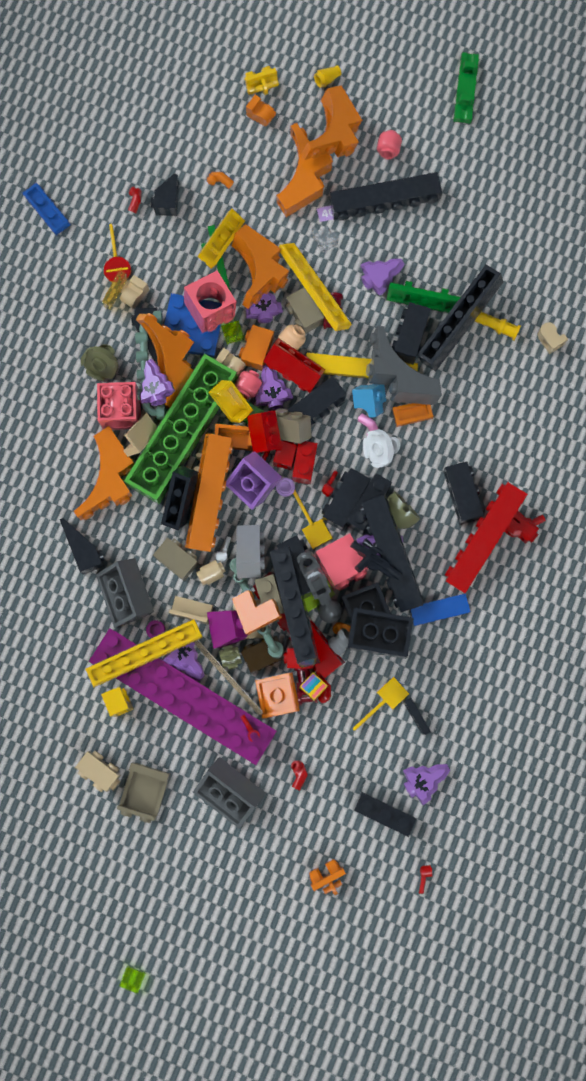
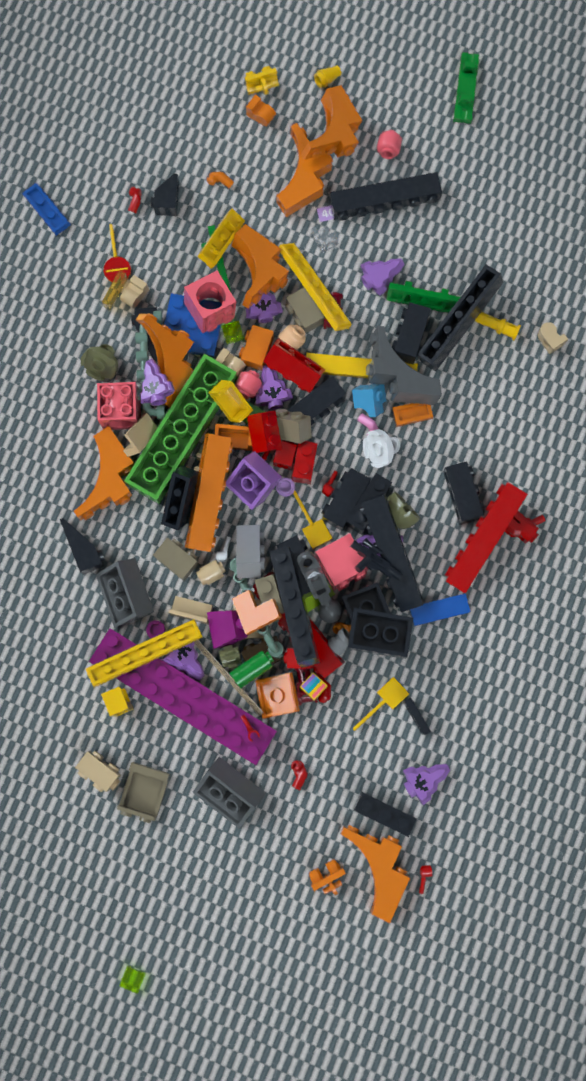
none -> green brick [230,651,274,689]
none -> orange arch [340,825,410,923]

